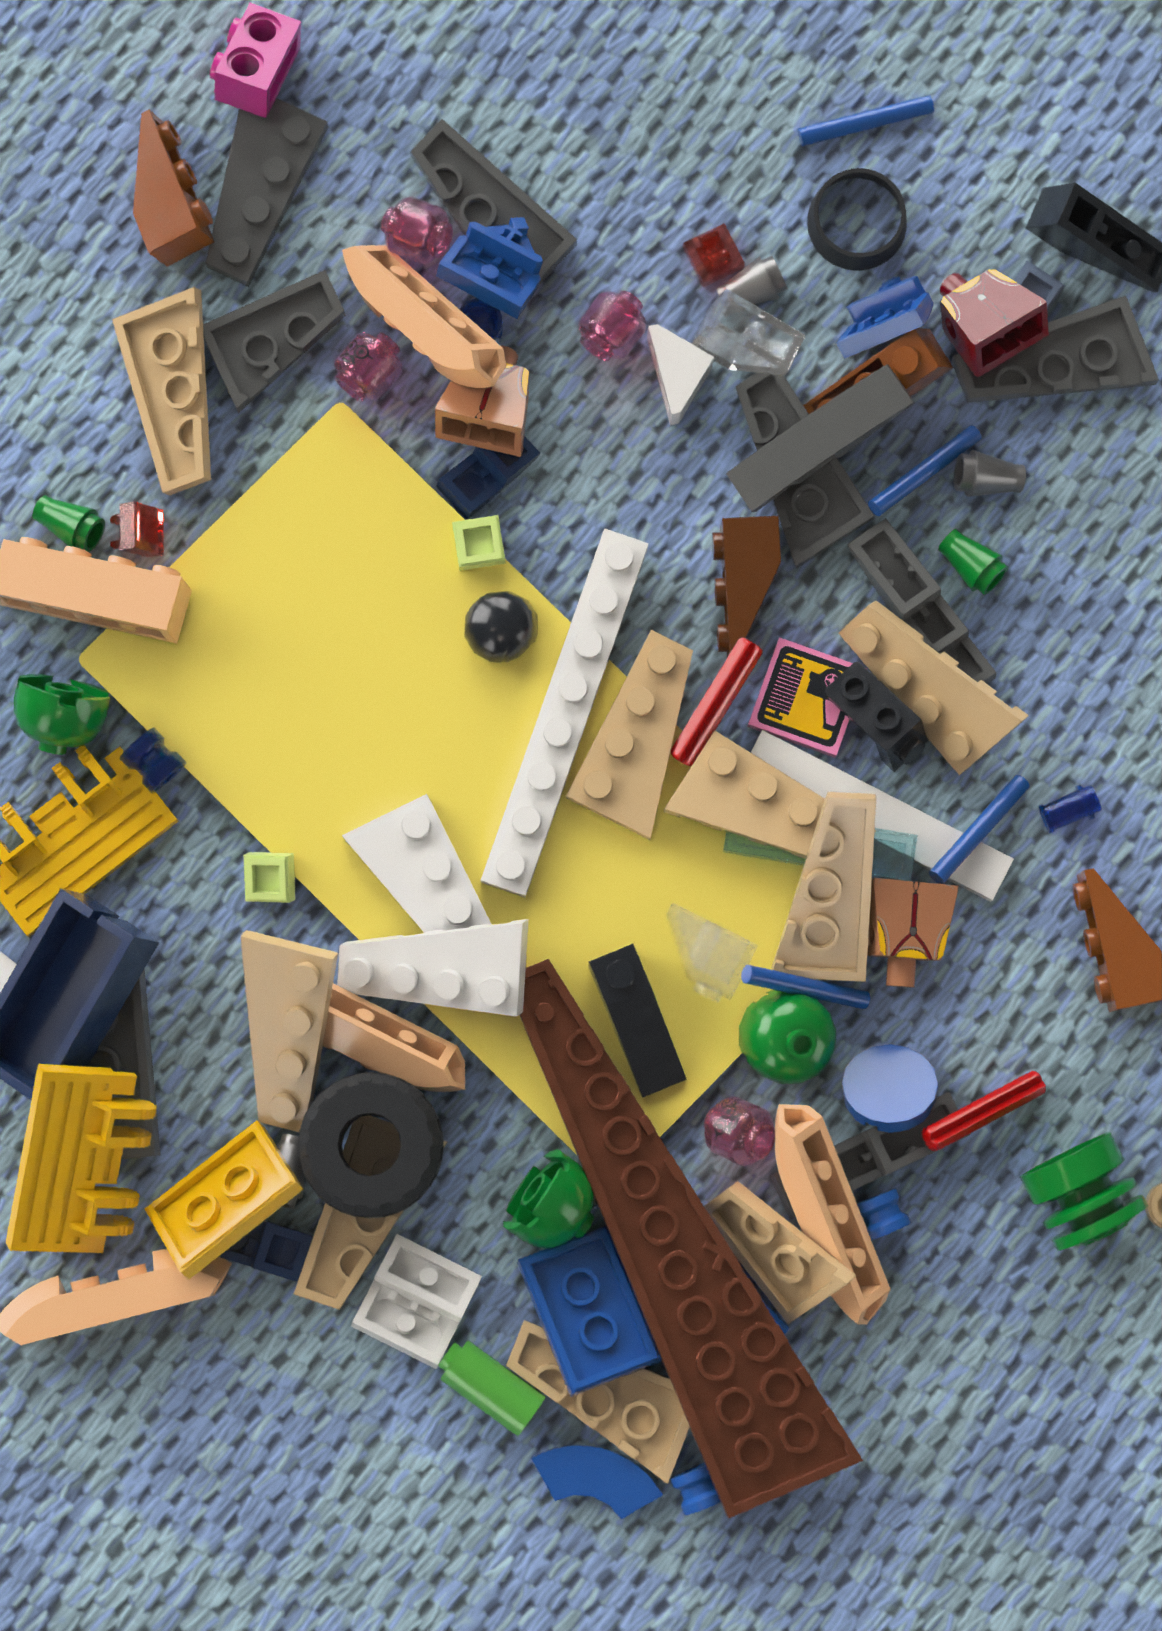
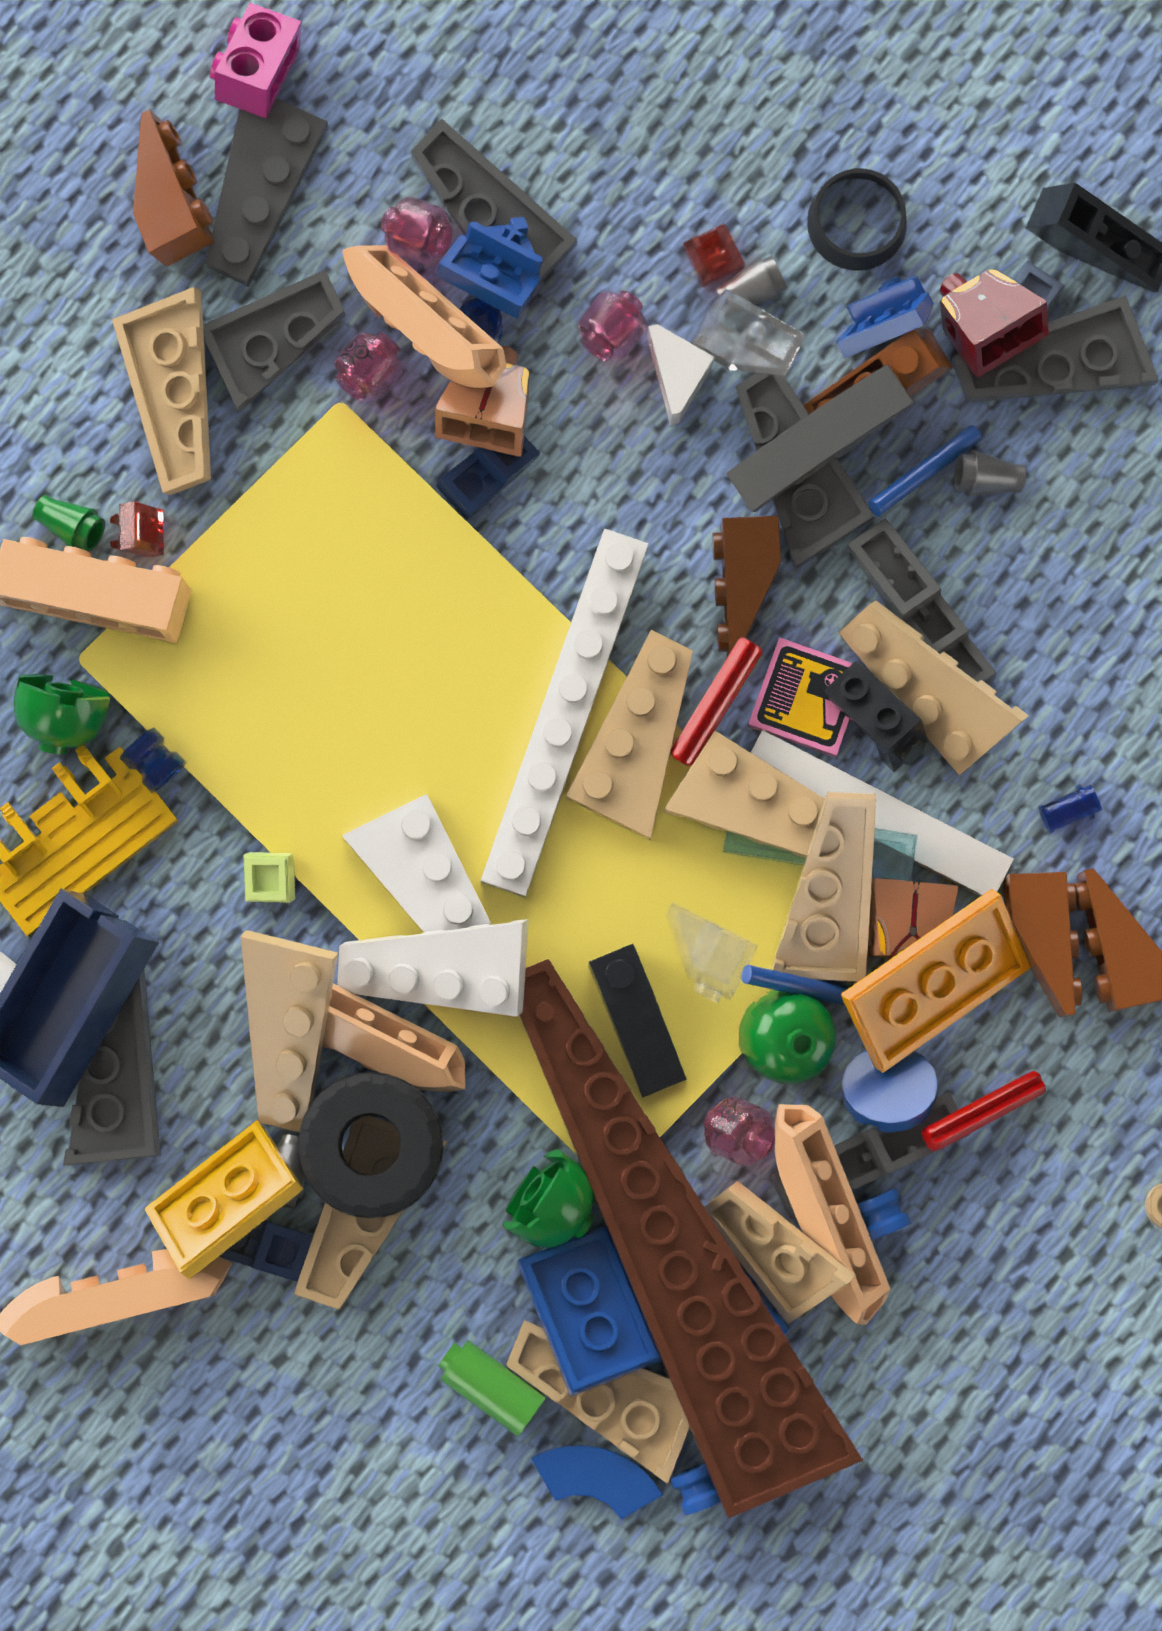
yellow hinge [6,1064,157,1253] -> none
white slope [351,1234,482,1369] -> none
yellowish green tile [452,515,506,571] -> none
black hair [464,591,538,663] -> none
blue bar [798,95,934,146] -> none
blue bar [929,775,1030,884] -> none
green cone [938,529,1009,595] -> none
green wheel [1020,1132,1148,1251] -> none
none -> light orange tile [840,889,1032,1073]
none -> dark orange slope [1003,872,1082,1017]

